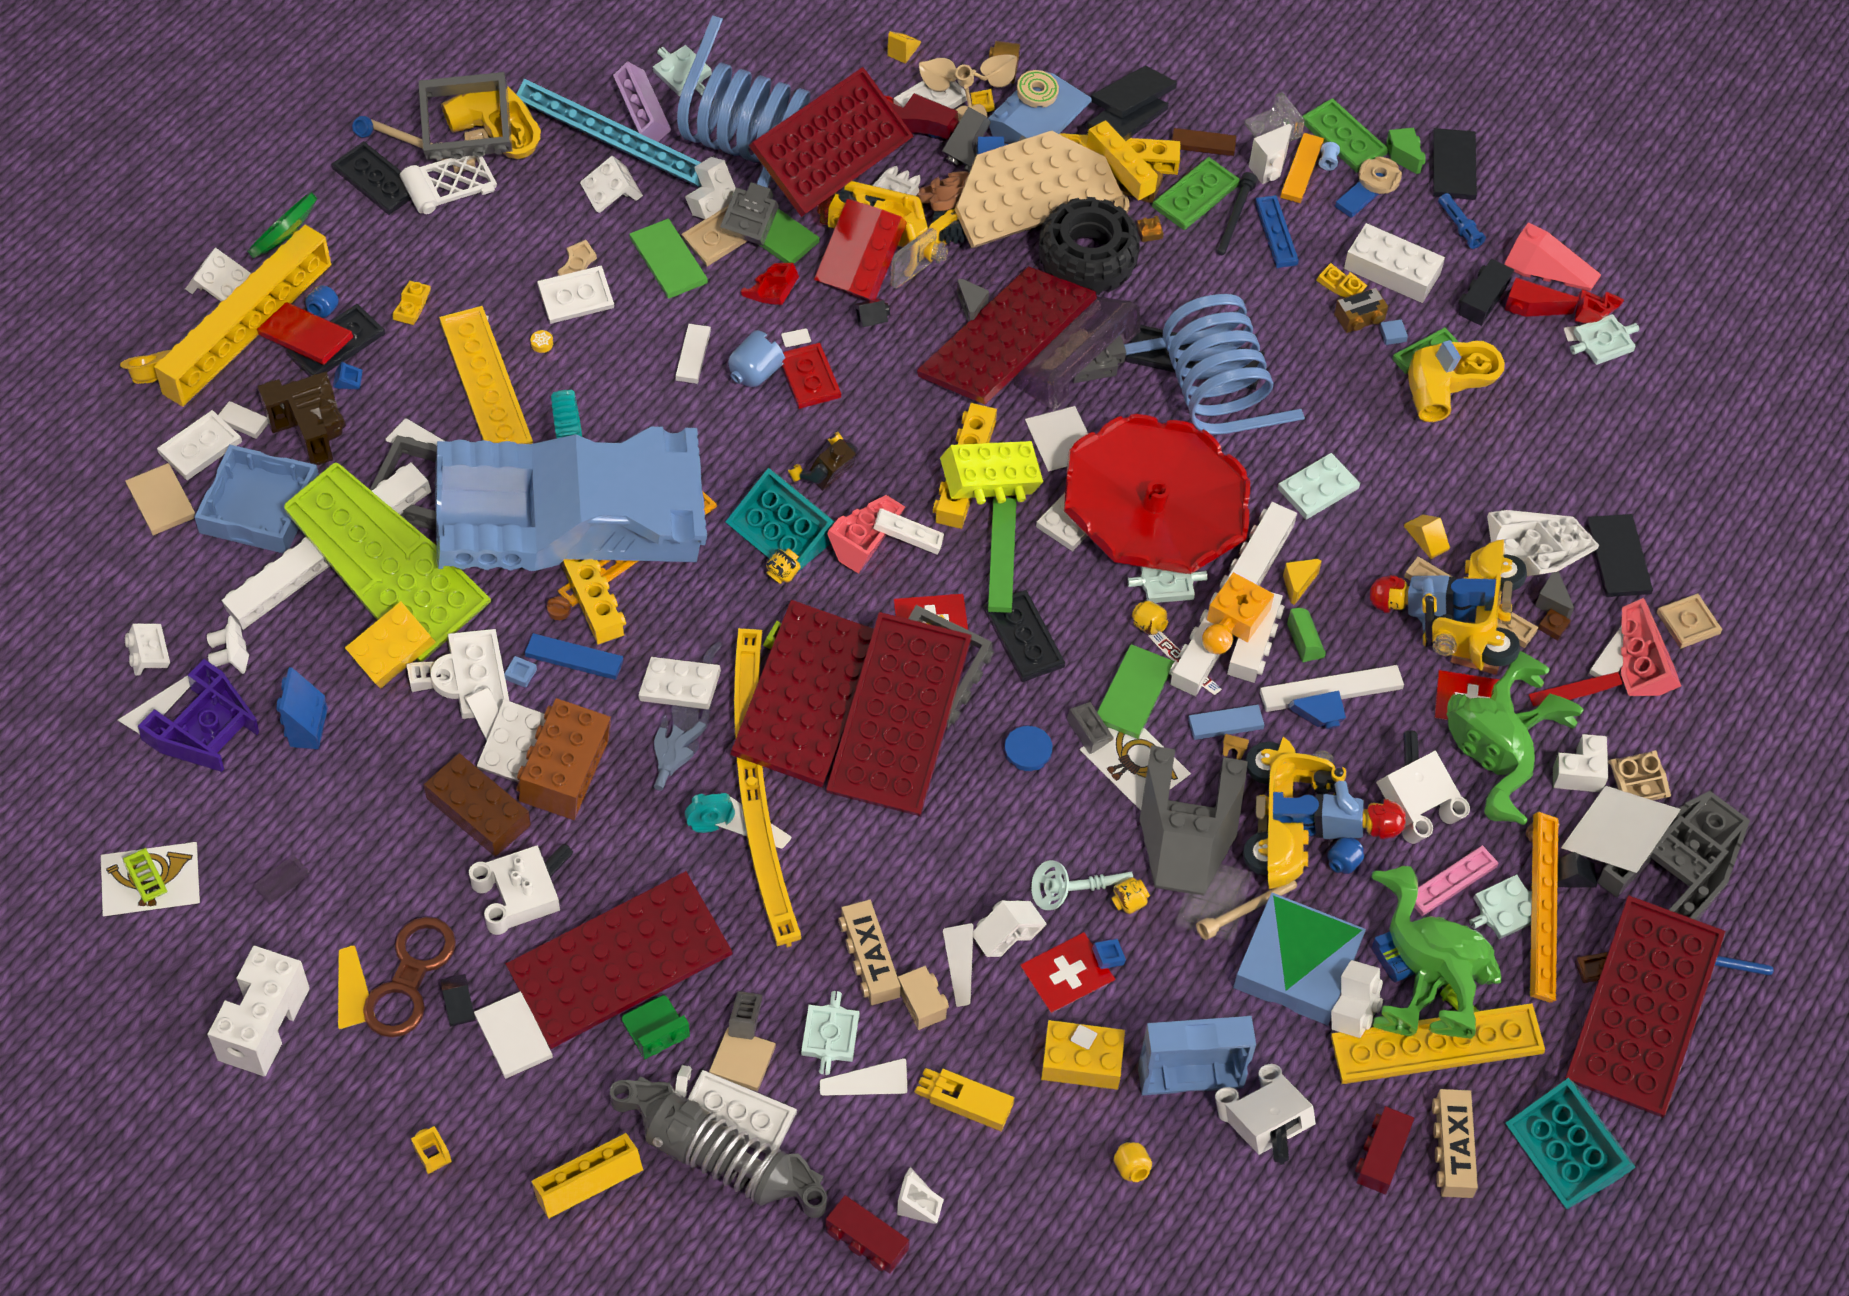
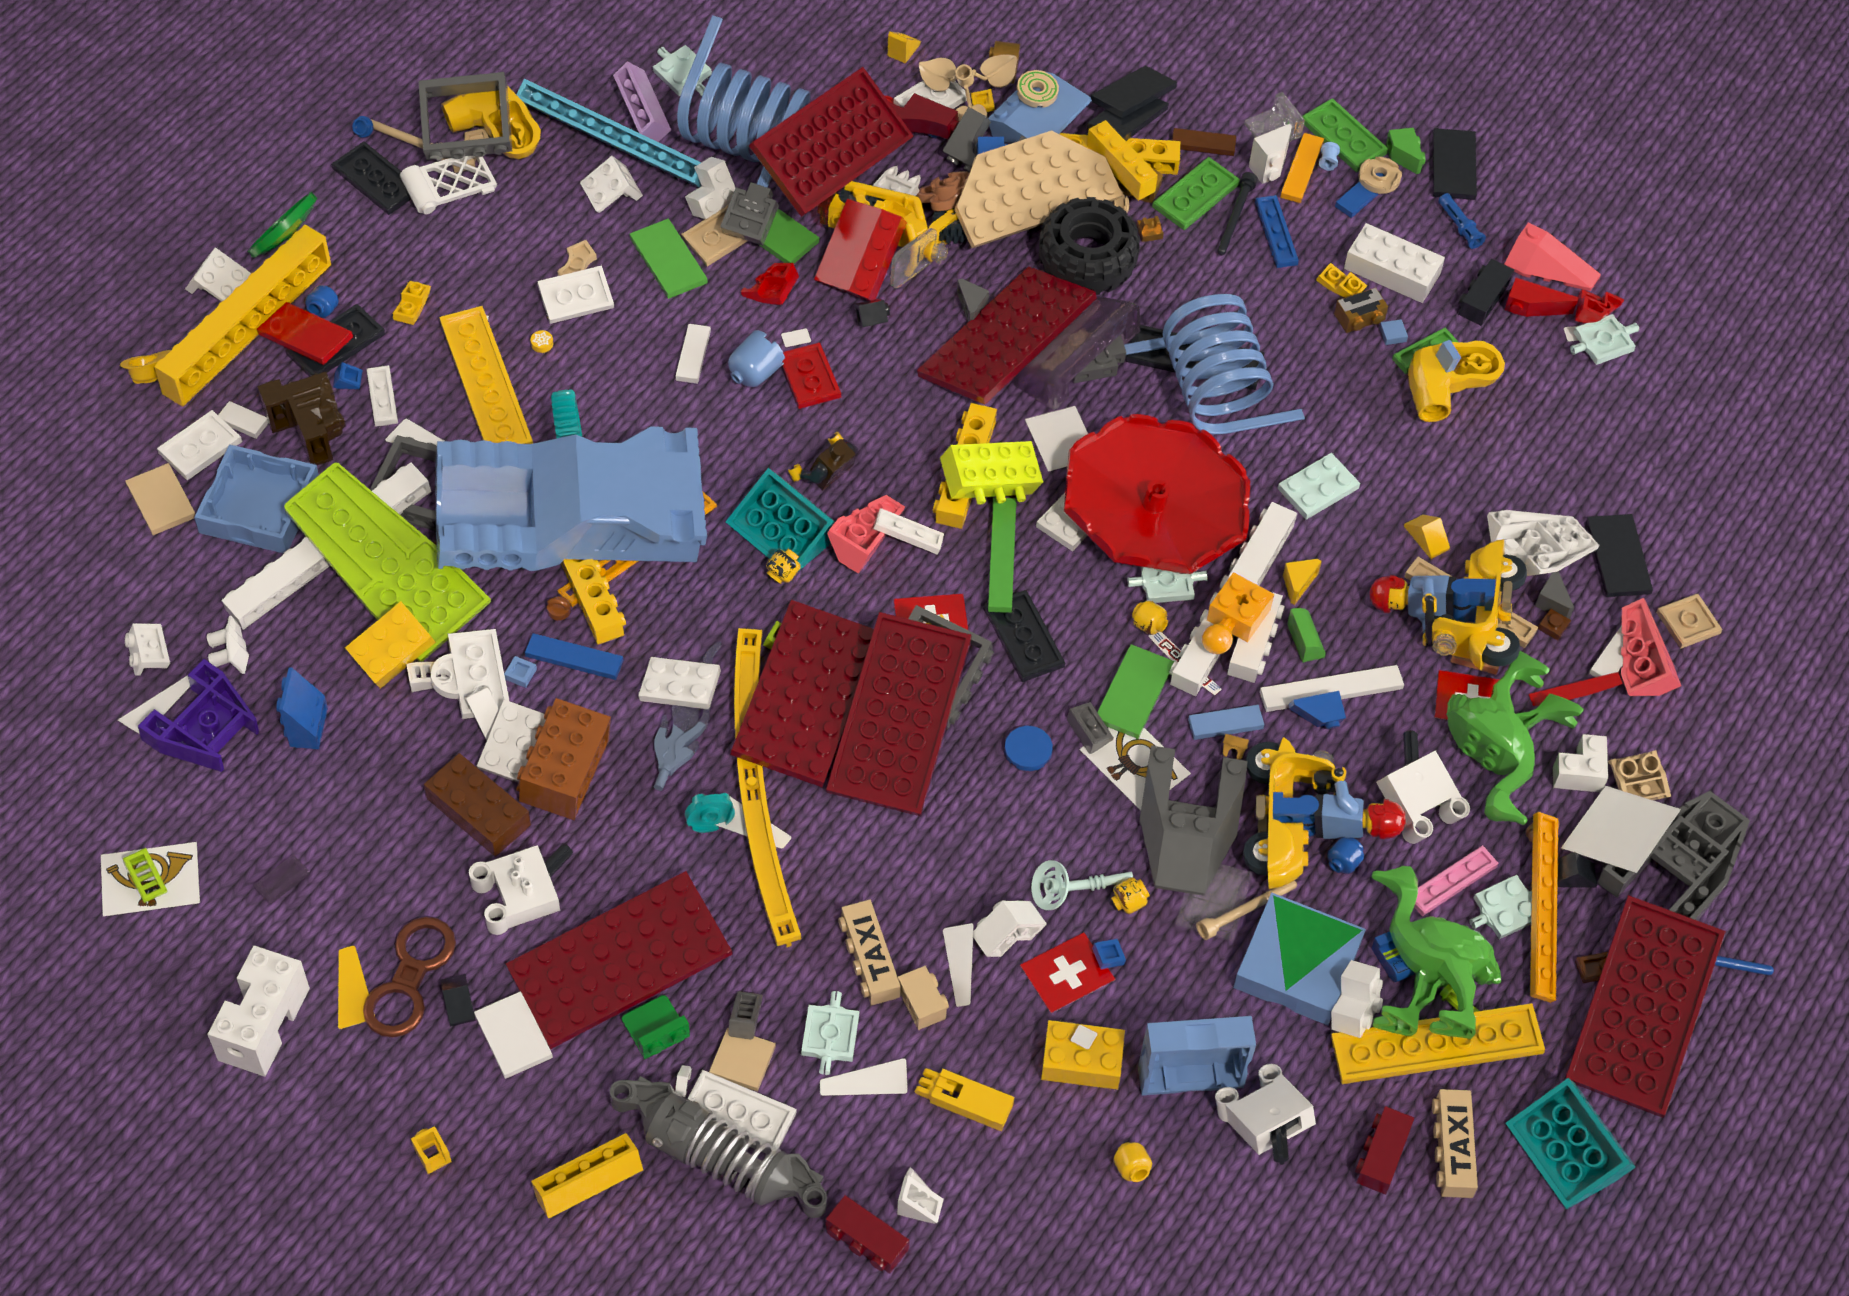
none -> white tile [367,365,398,427]

